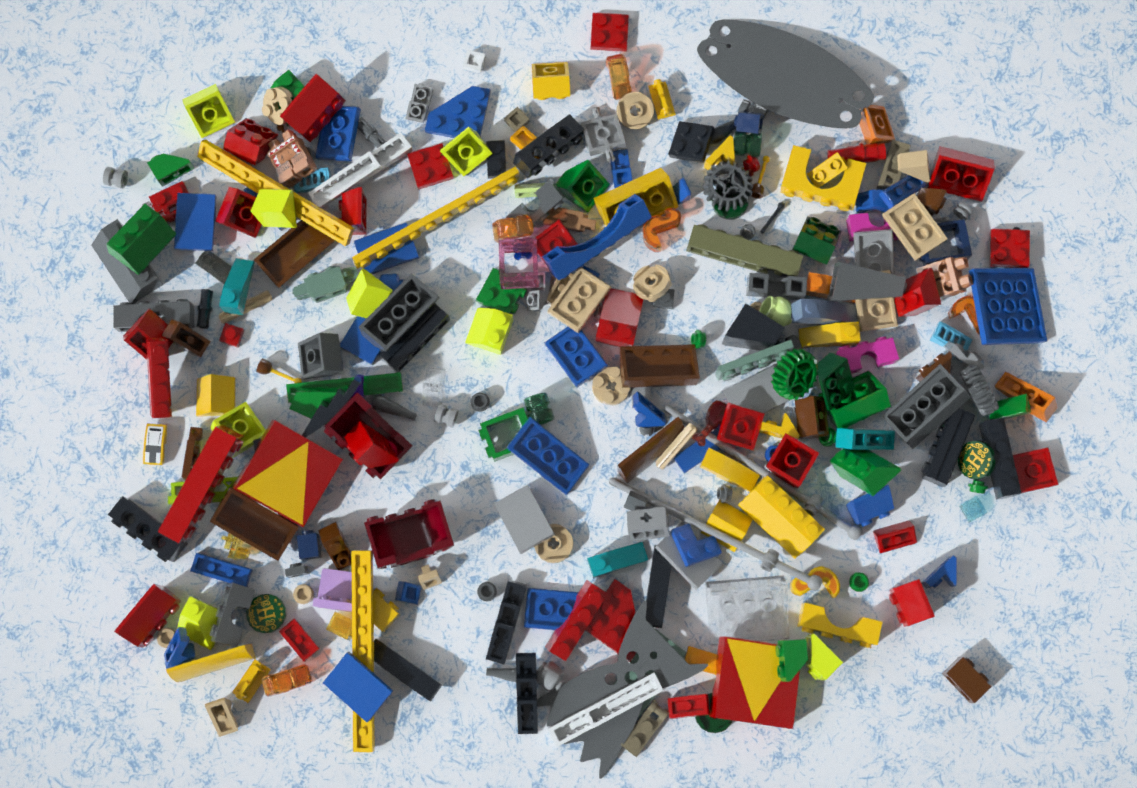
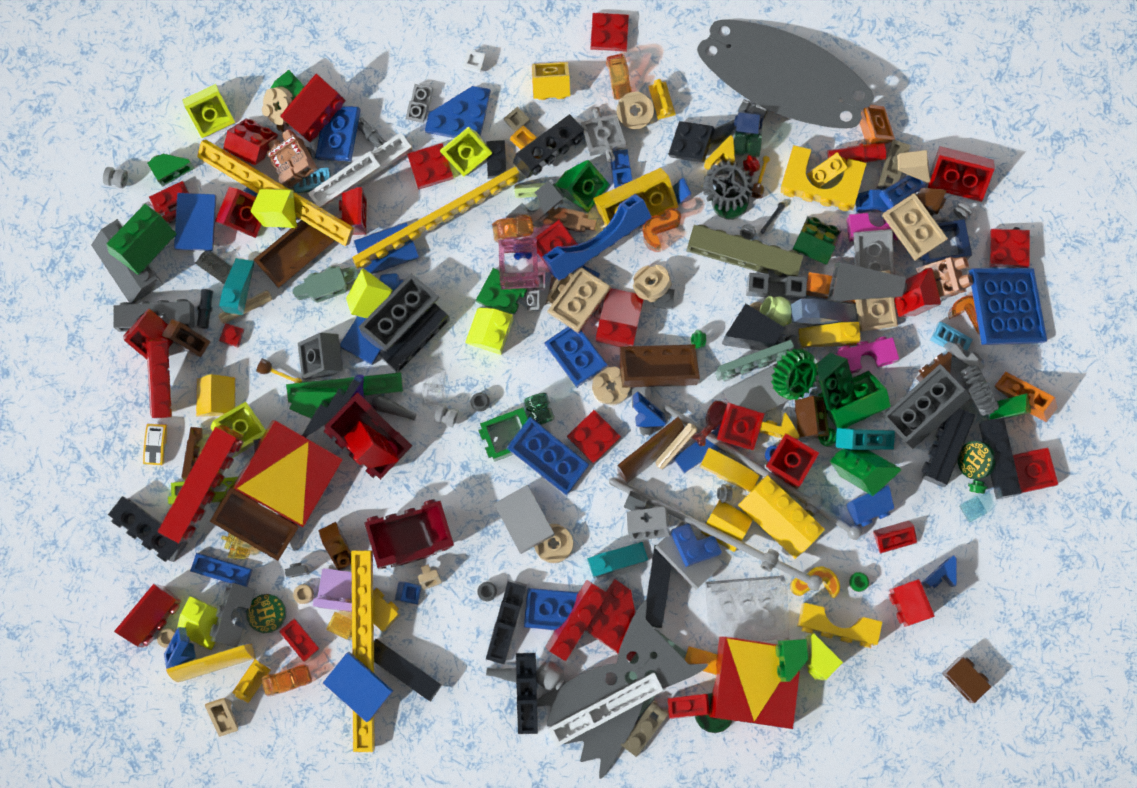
dark blue brick [297,530,322,560] -> none
none -> red plate [567,410,621,464]

